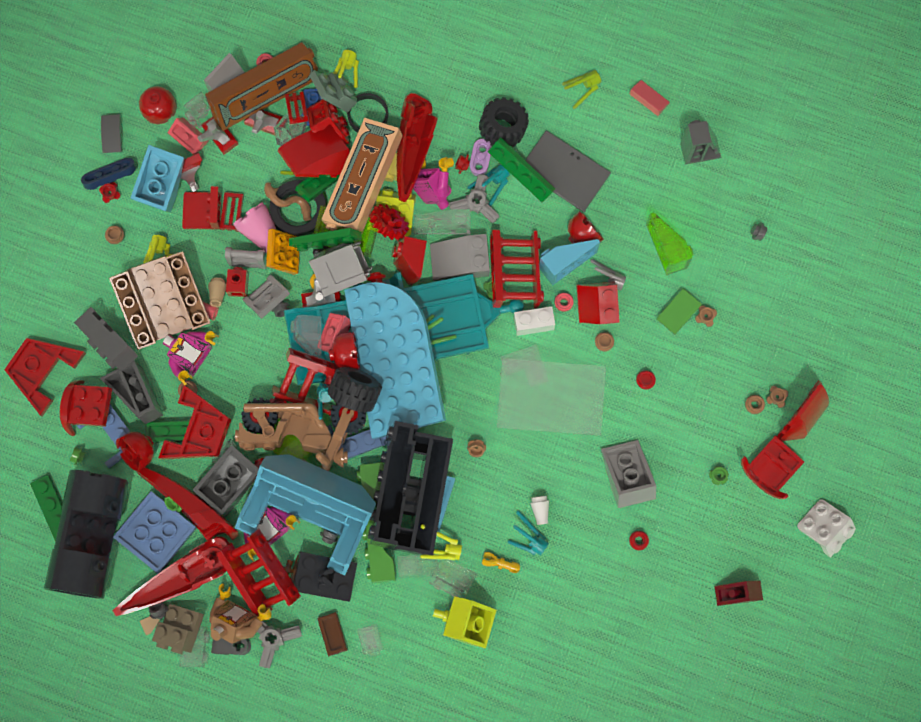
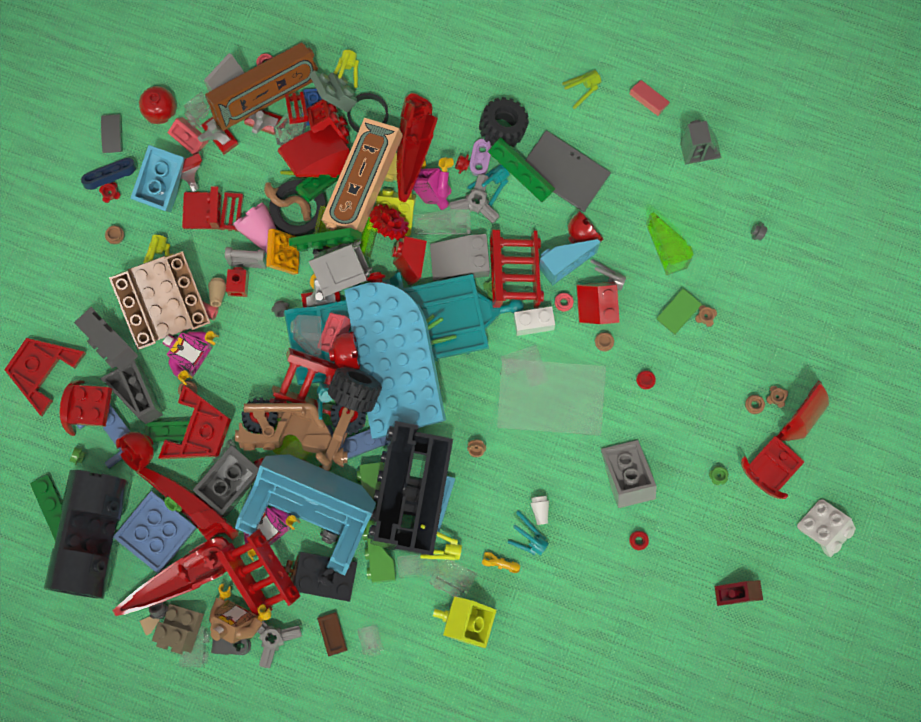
light grey plate [242,274,290,319] -> none

